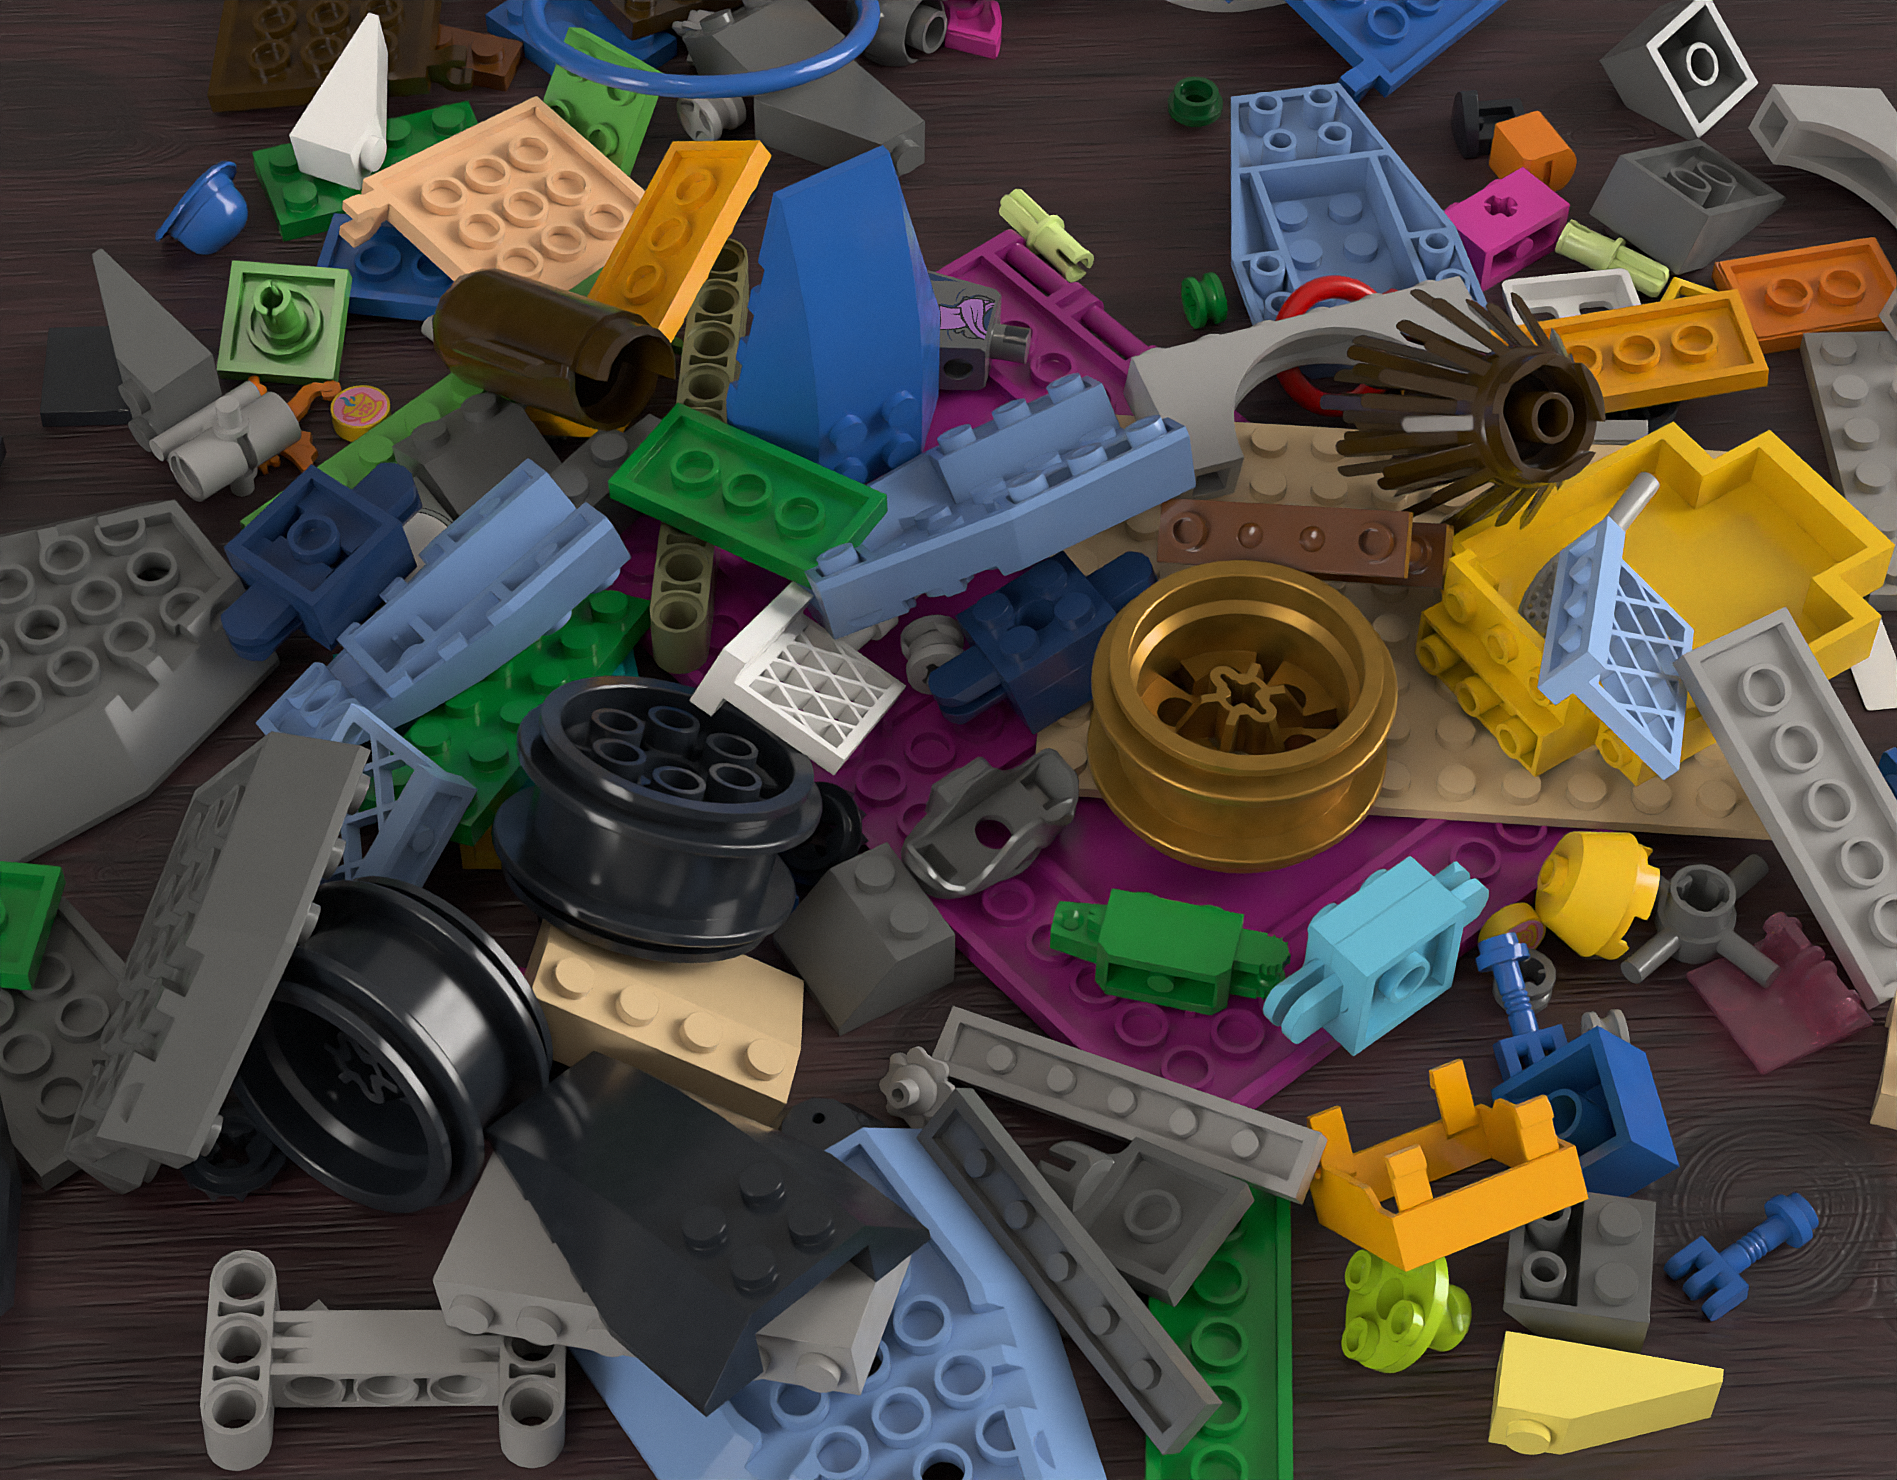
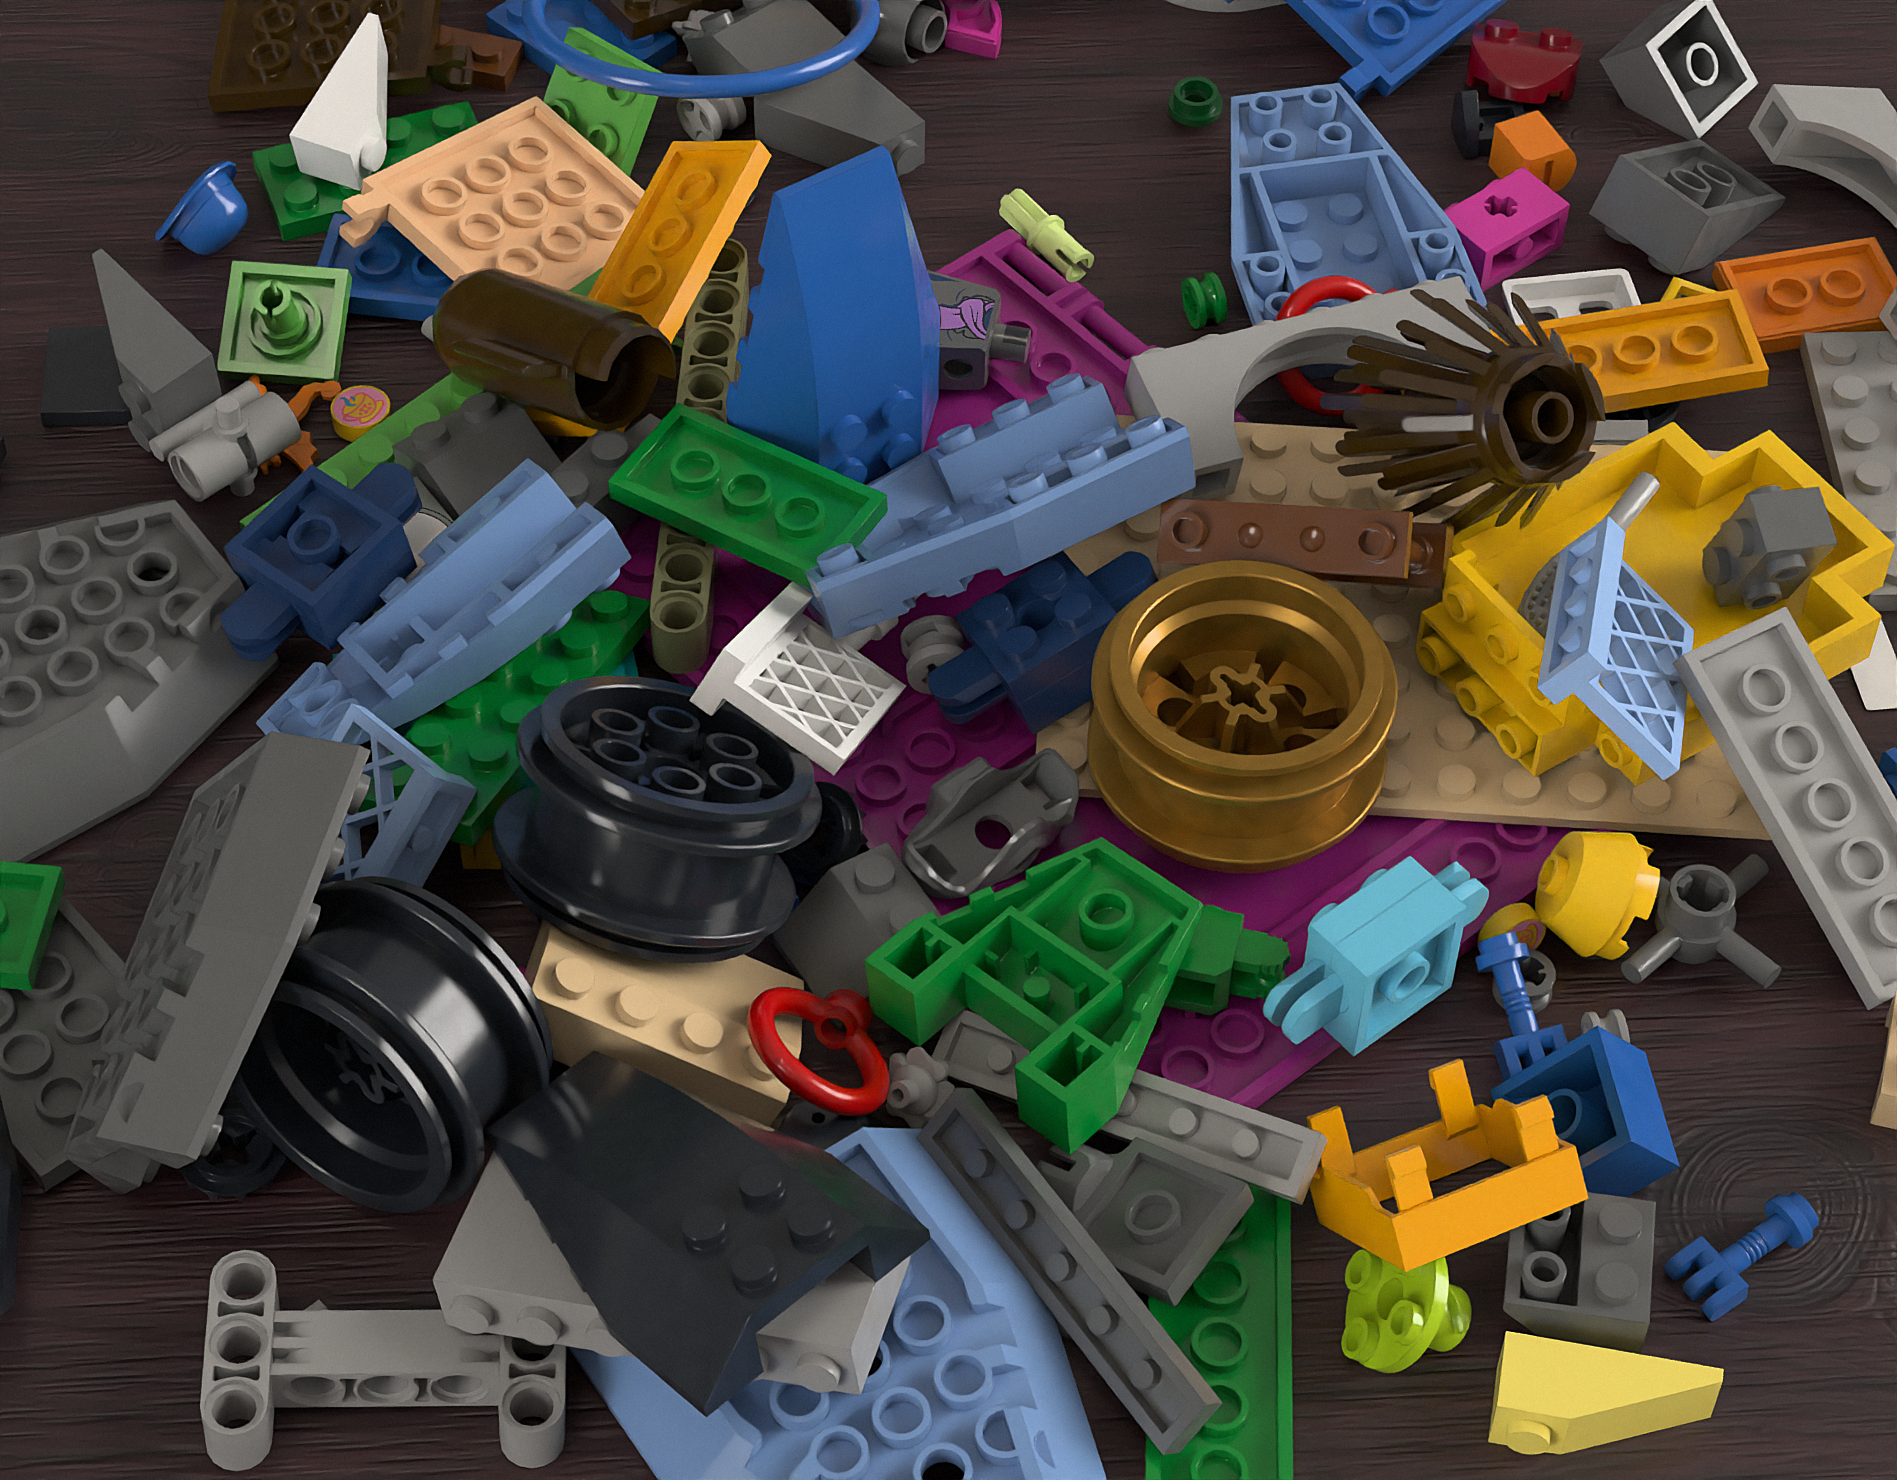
yellowish green axle [1555,219,1670,297] -> none
clear pink hinge [1686,912,1874,1075] -> none
none -> red piece [747,987,890,1116]
none -> green wedge [864,837,1203,1155]
none -> dark red slope [1465,19,1583,104]
none -> dark grey brick [1702,485,1837,610]

